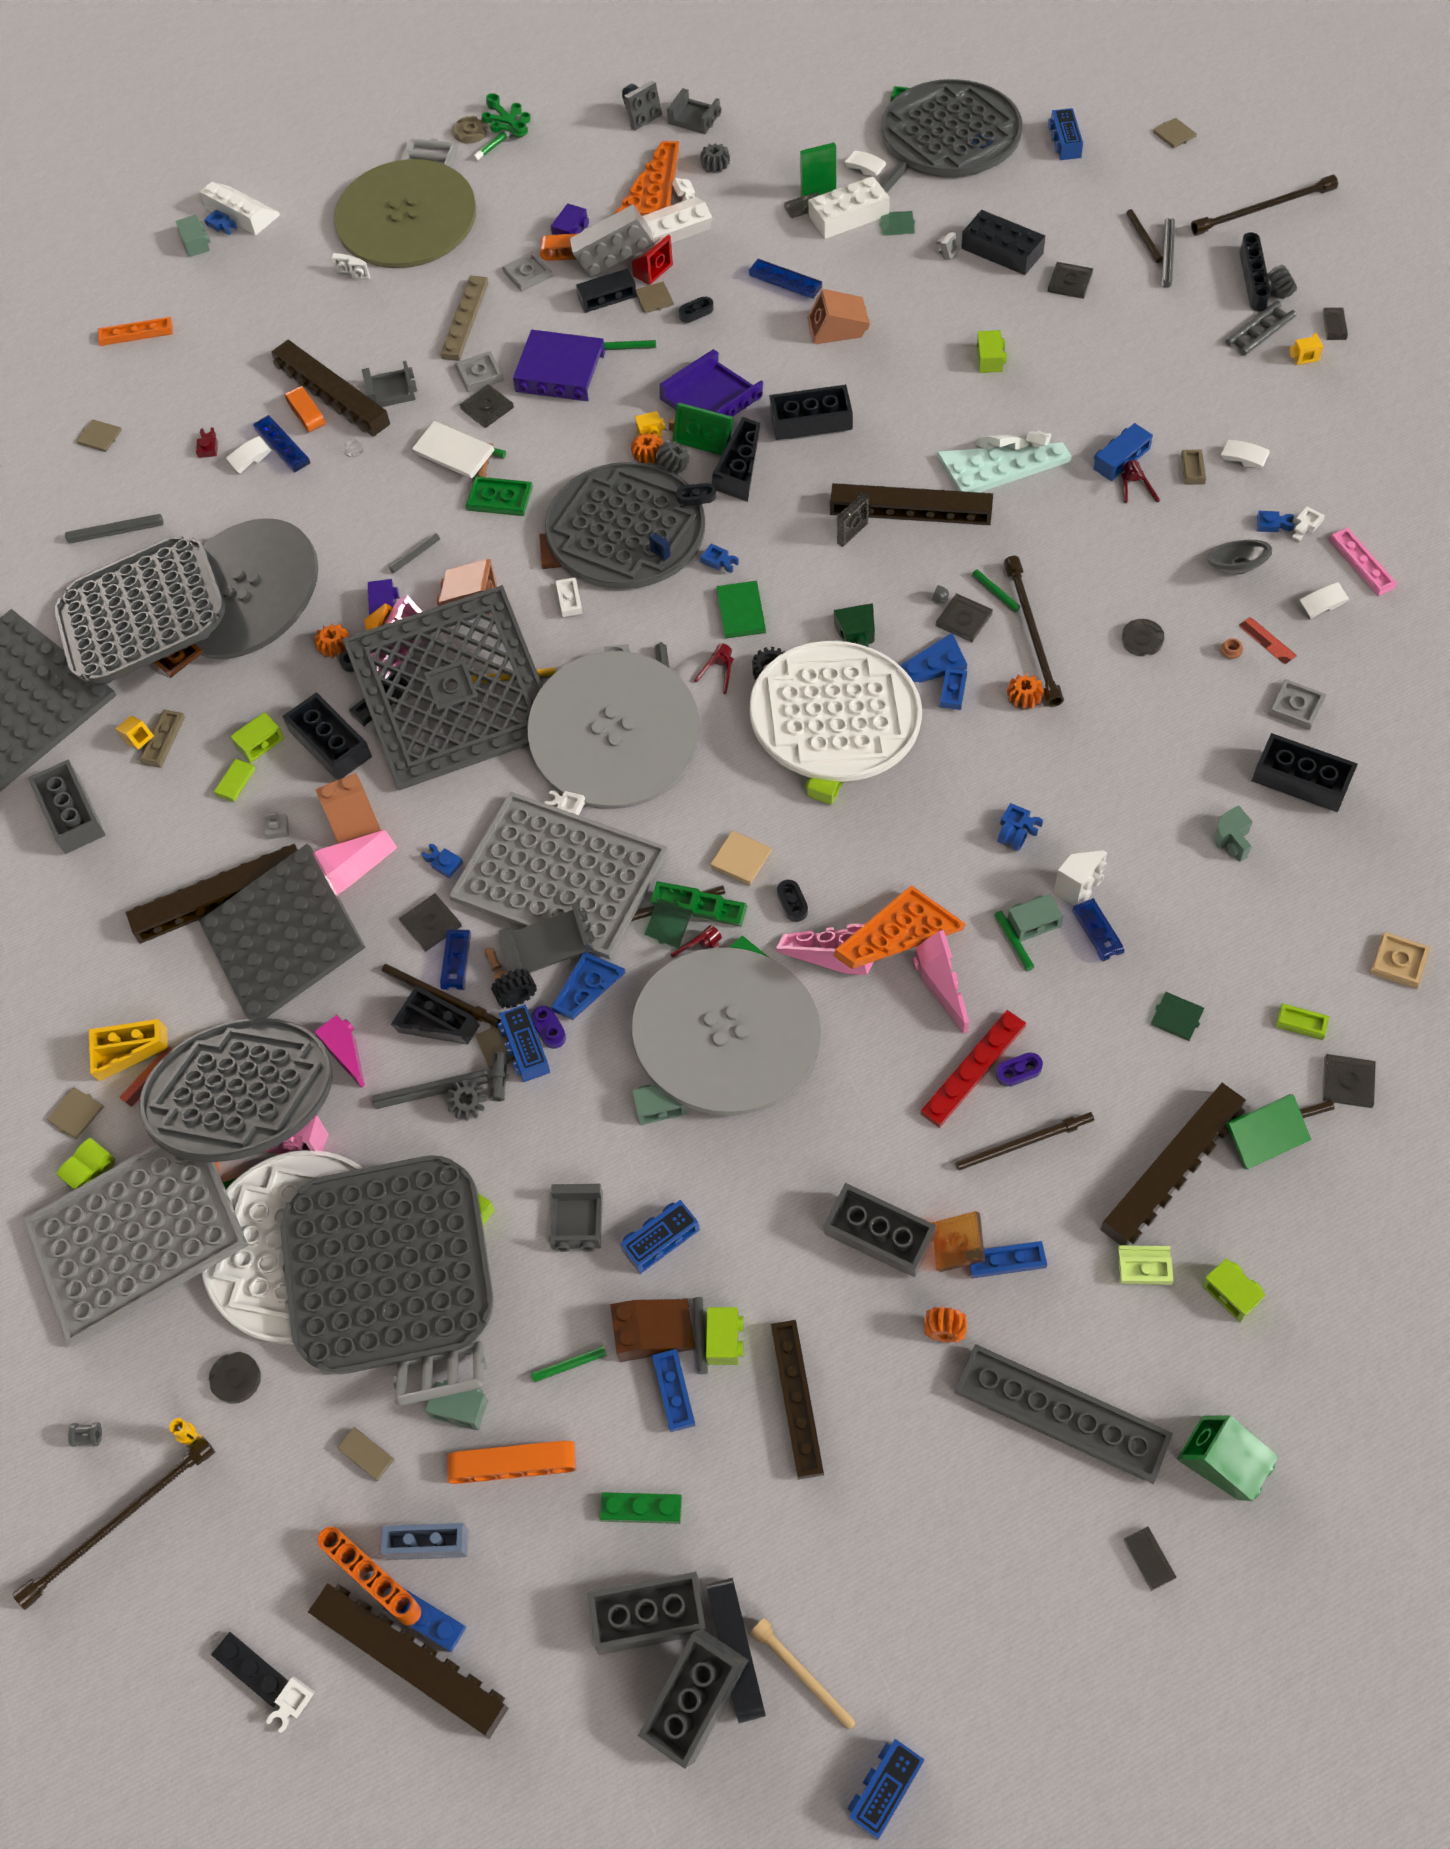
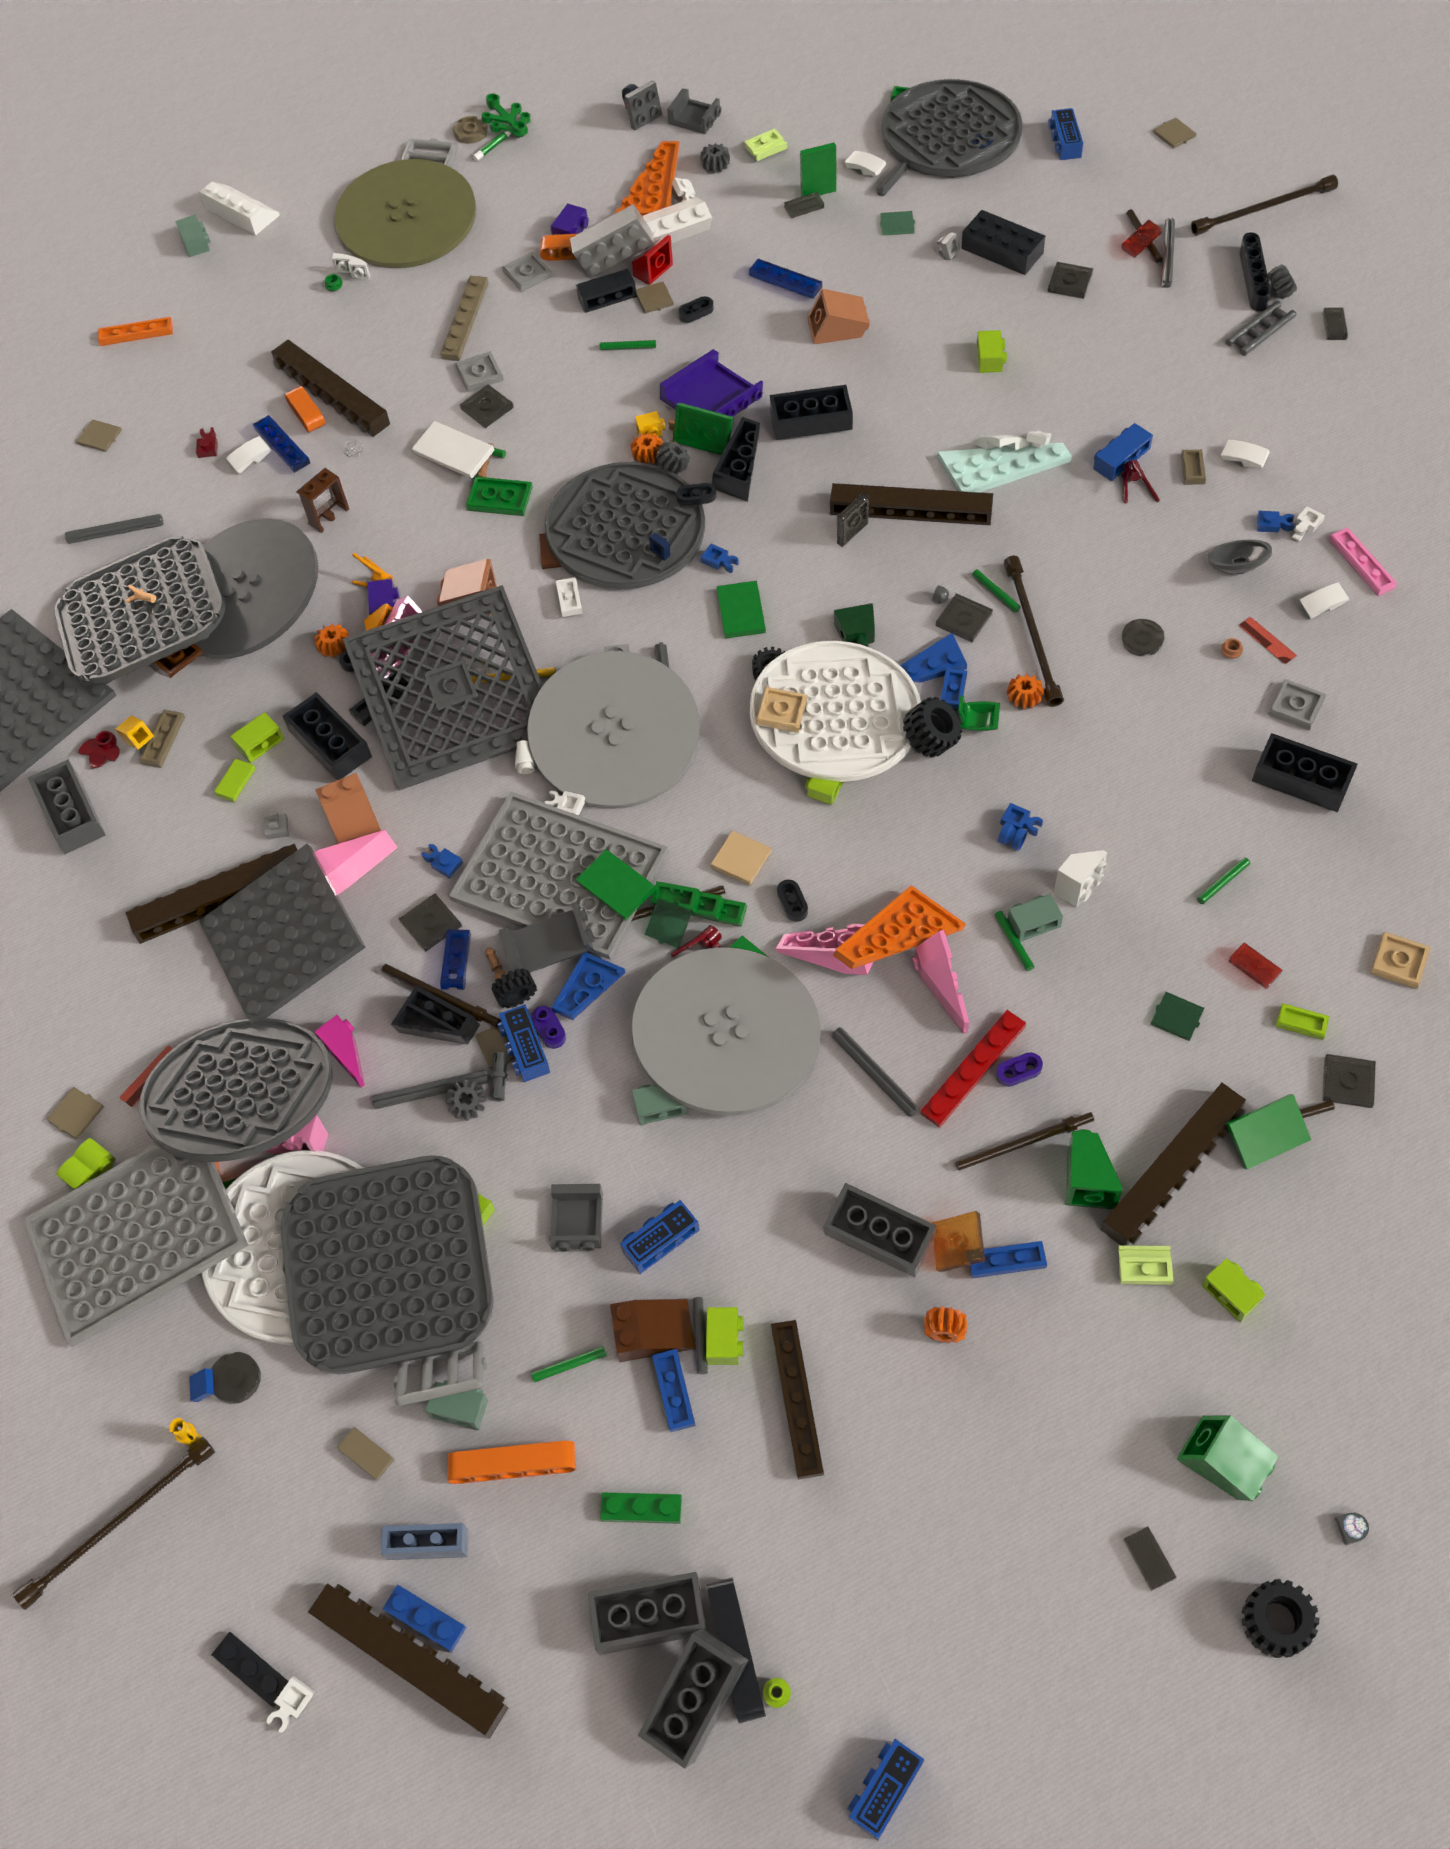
dark grey bush [68,1422,102,1447] -> none
yellow wedge [89,1019,168,1081] -> none
blue plate [204,210,237,235] -> none
orange beam [317,1527,421,1625] -> none
dark grey panel [362,361,417,407] -> none
dark grey bar [389,533,440,573] -> none
dark purple panel [513,329,605,401] -> none
dark red plant [694,643,734,694] -> none
tan piece [750,1617,855,1729] -> none
white brick [808,176,890,239] -> none
dark grey plate [955,1344,1173,1484] -> none
clear blue plate [1072,898,1125,962] -> none
sand green brick [1215,805,1253,861] -> none
yellow brick [1290,333,1323,365] -> none
none -> dark red plate [78,731,120,769]
none -> light nougat bar [126,584,156,603]
none -> blue tile [189,1368,214,1402]
none -> reddish brown window [296,468,349,533]
none -> green plate [324,274,343,291]
none -> light orange plant [352,553,393,587]
none -> white cone [515,740,536,774]
none -> green tile [576,849,656,921]
none -> yellowish green plate [744,129,788,161]
none -> tan tile [756,687,808,733]
none -> lime plate [763,1678,791,1708]
none -> dark grey axle [832,1027,918,1116]
none -> black tyre [903,697,962,758]
none -> green piece [959,696,1000,731]
none -> green slope [1066,1129,1122,1210]
none -> clear red plate [1121,219,1162,258]
none -> green bar [1197,857,1251,904]
none -> clear red plate [1228,942,1282,989]
none -> black tyre [1241,1579,1320,1658]
none -> tile [1335,1512,1369,1545]

